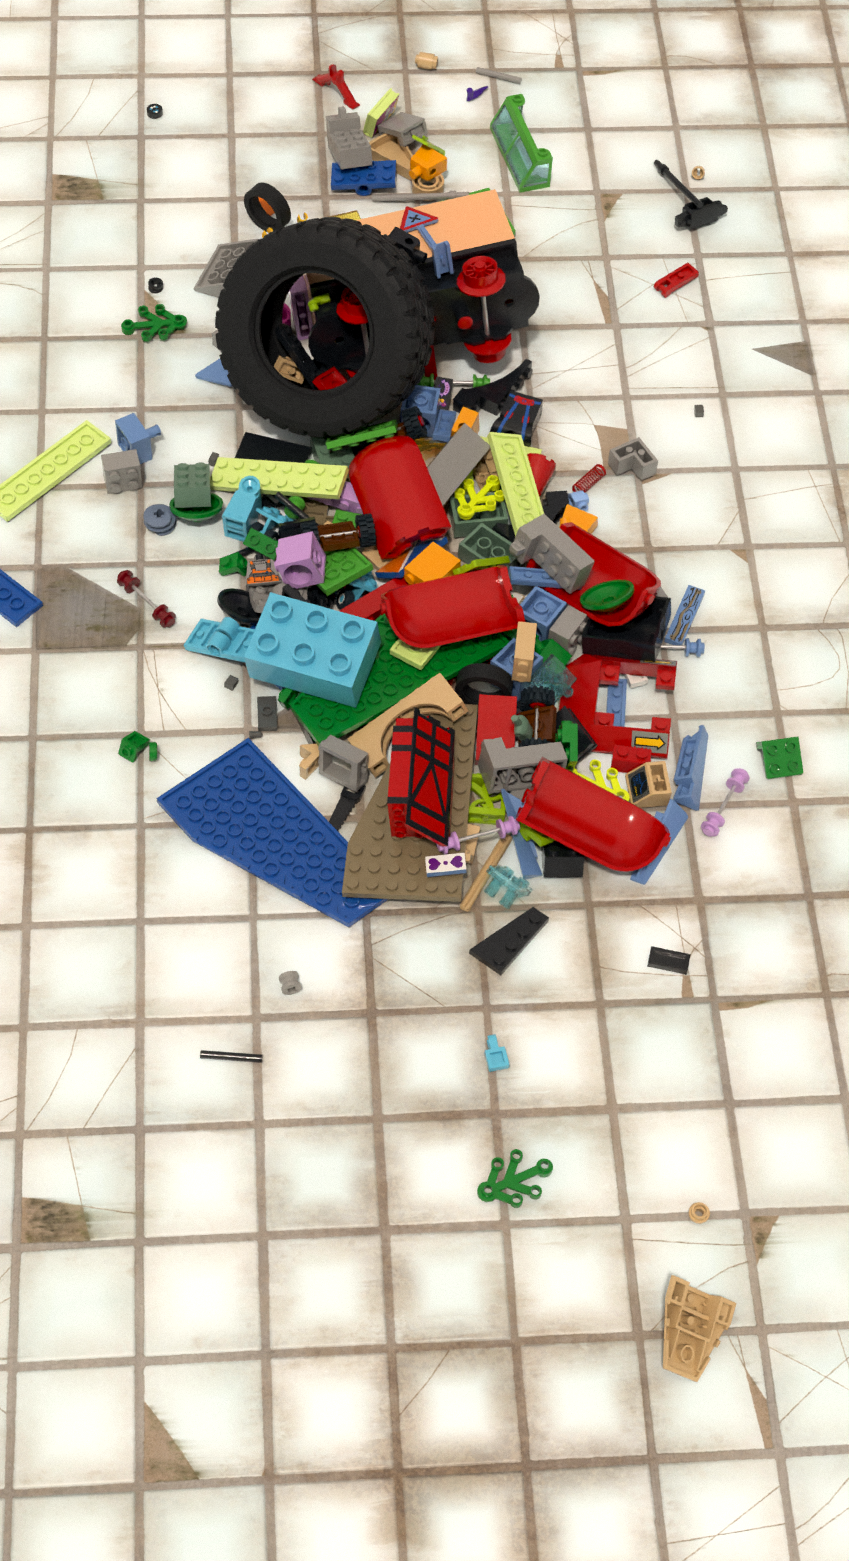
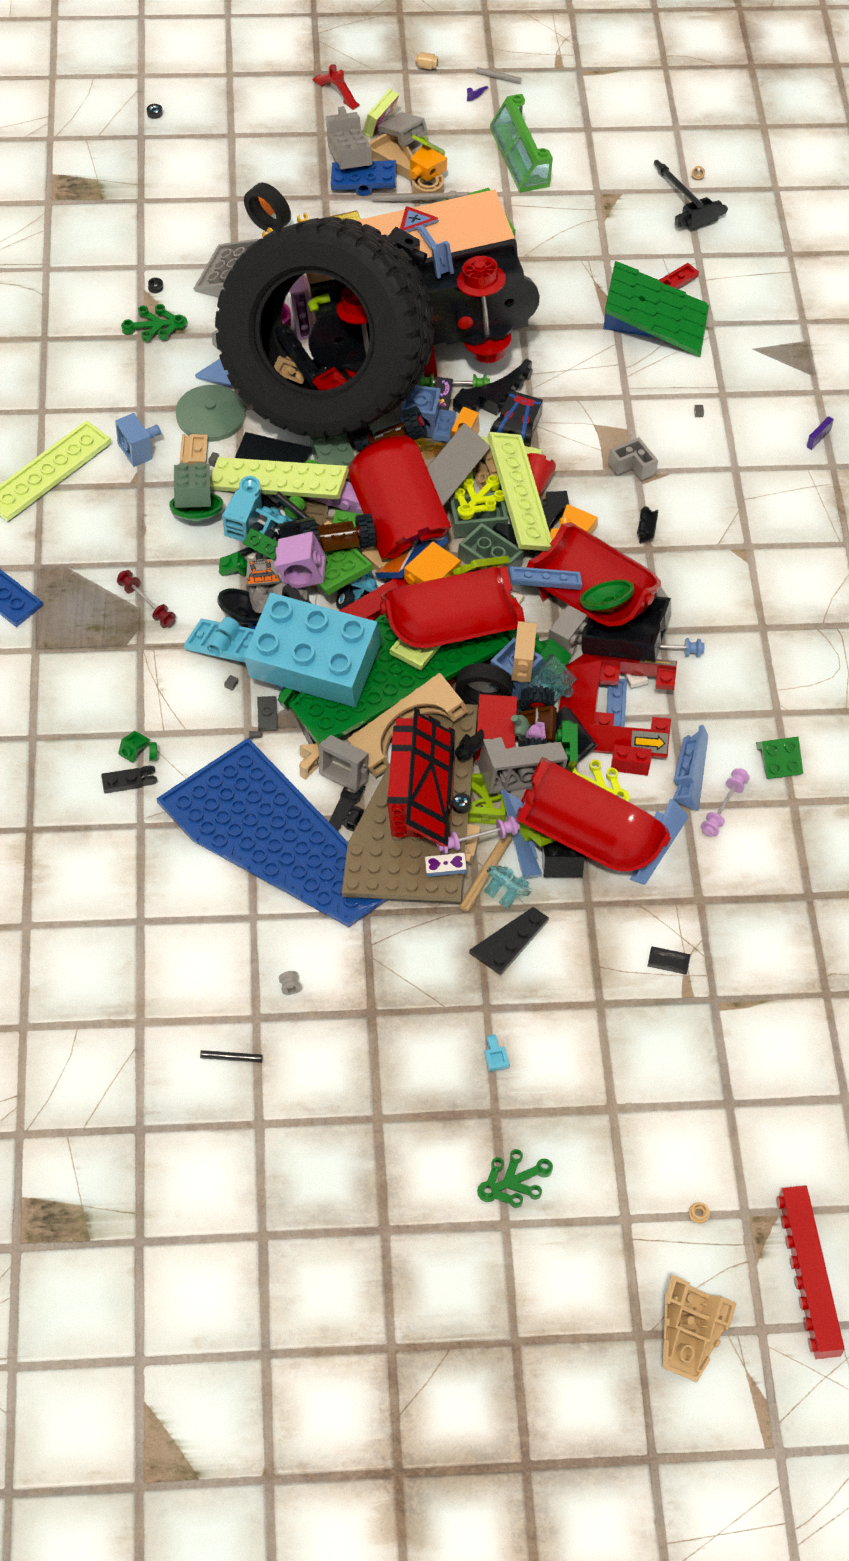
light grey brick [101,449,142,494] -> none
sand blue piece [143,504,176,536] -> none
black gear [307,585,337,609] -> none
bright green plate [326,419,398,451] -> none
light grey hinge [509,514,595,594] -> none
medium blue brick [520,586,567,641] -> none
light blue plate [568,490,589,511] -> none
red piece [572,464,606,493] -> none
tan slope [625,761,672,808] -> none
medium blue tile [664,585,705,645] -> none
none -> black hinge [101,765,157,794]
none -> sand green dish [176,385,245,442]
none -> tan plate [180,434,208,465]
none -> black bush [343,806,364,832]
none -> black tile [452,793,472,813]
none -> black plate [455,729,484,761]
none -> lavender tile [526,722,546,740]
none -> green piece [603,261,709,357]
none -> black hinge [637,506,658,544]
none -> red brick [777,1185,845,1360]
none -> dark purple tile [807,416,834,450]

